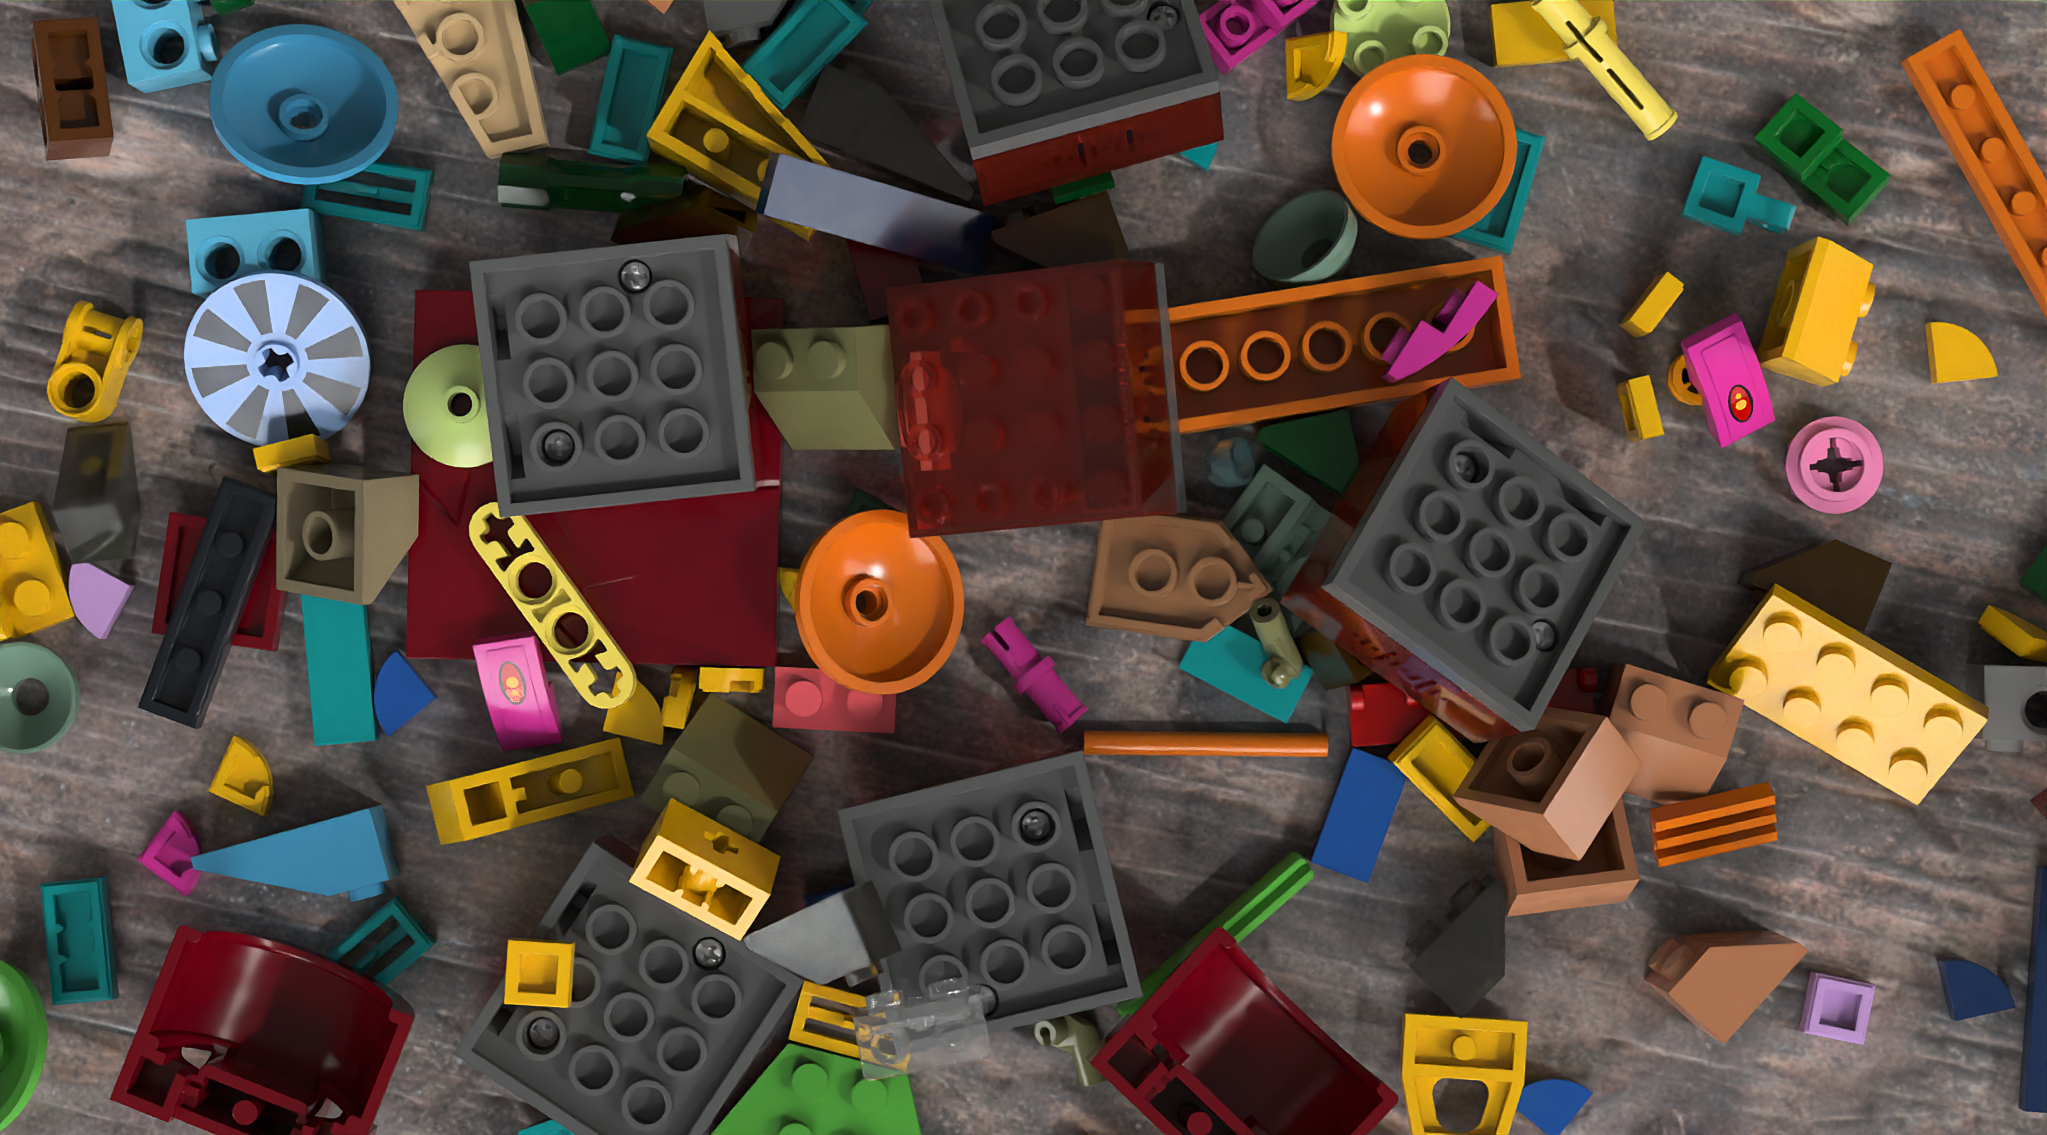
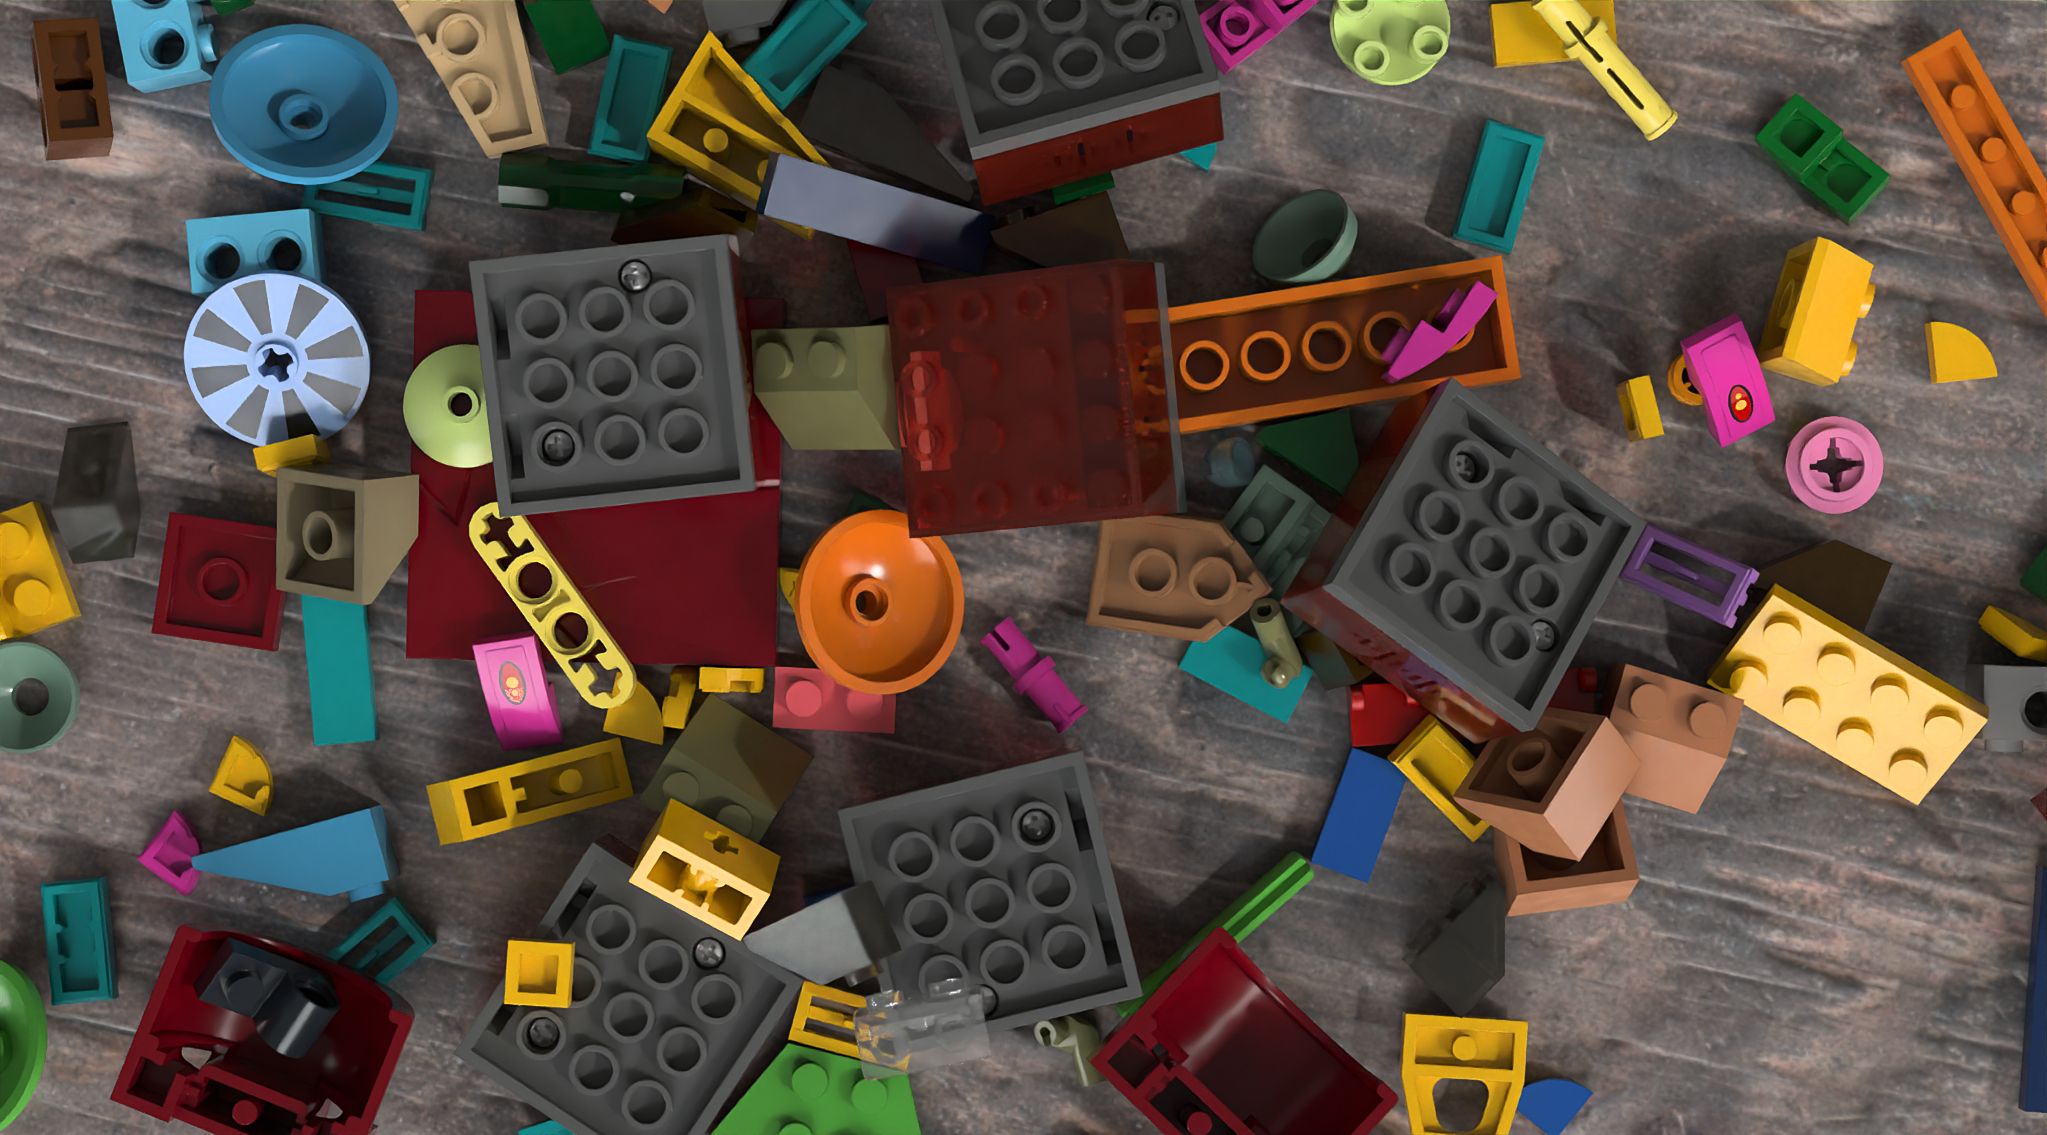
yellow piece [47,300,143,423] -> none
lavender tile [69,556,135,639] -> none
black tile [138,476,277,729] -> none
blue tile [374,650,439,737] -> none
orange bar [1084,730,1328,757] -> none
yellow tile [1285,30,1347,101] -> none
orange dish [1331,54,1517,240] -> none
yellow tile [1618,271,1684,338] -> none
nougat slope [1644,930,1808,1044] -> none
orange tile [1649,782,1778,868] -> none
teal plate [1679,156,1796,236] -> none
lavender tile [1799,971,1876,1045] -> none
dark blue tile [1936,958,2016,1021] -> none
none -> black plate [193,937,341,1058]
none -> medium lavender tile [1620,522,1759,629]

